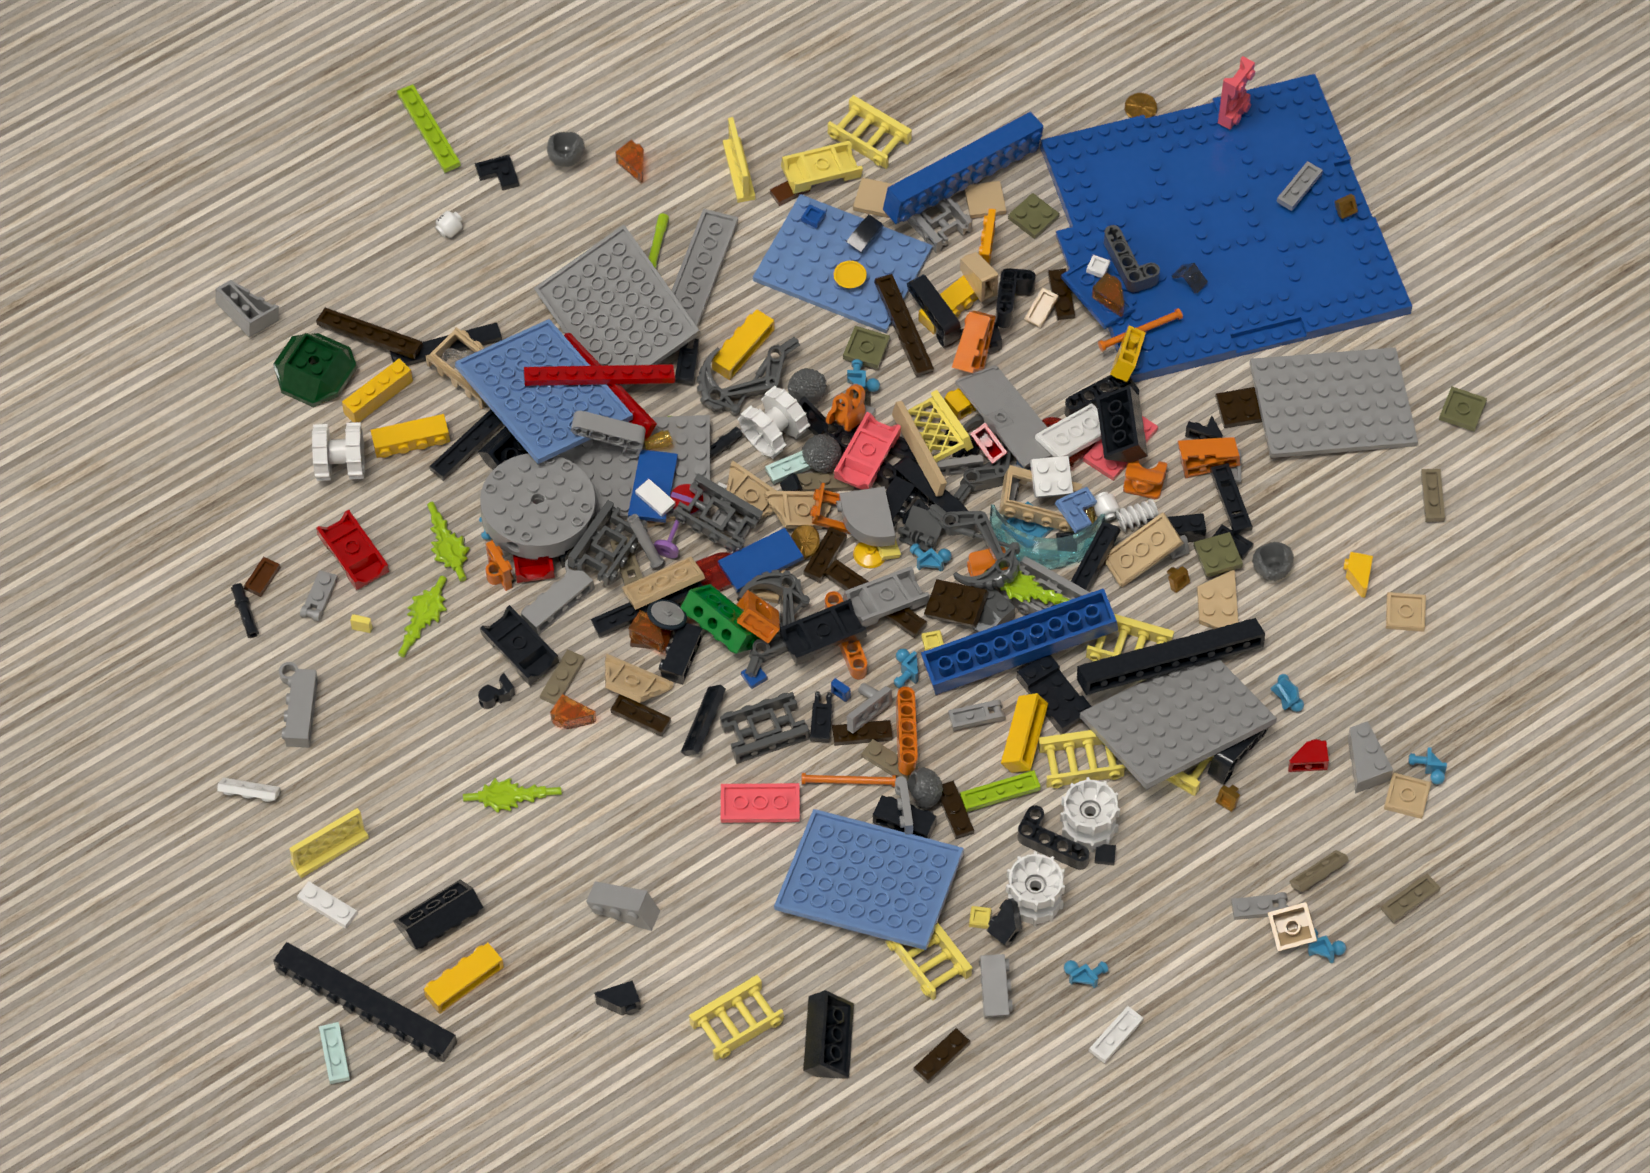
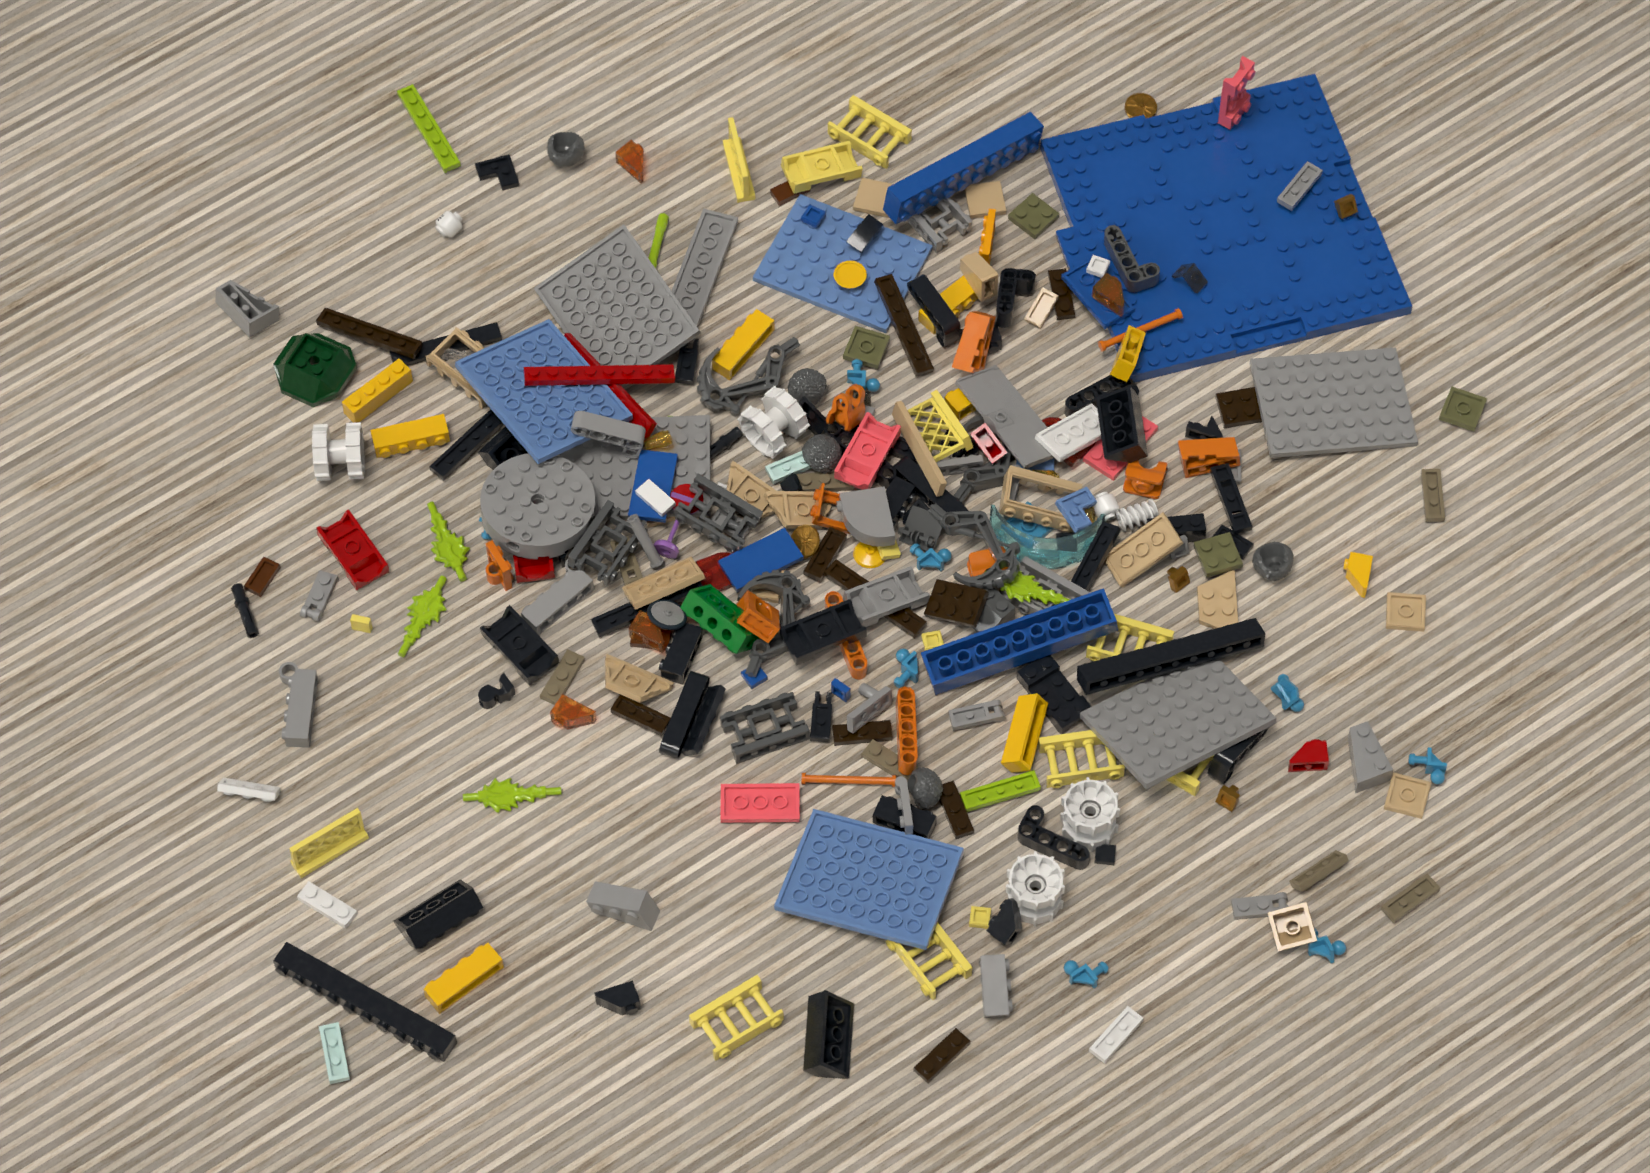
white plate [1030,456,1073,498] -> none
none -> black beam [659,671,710,758]

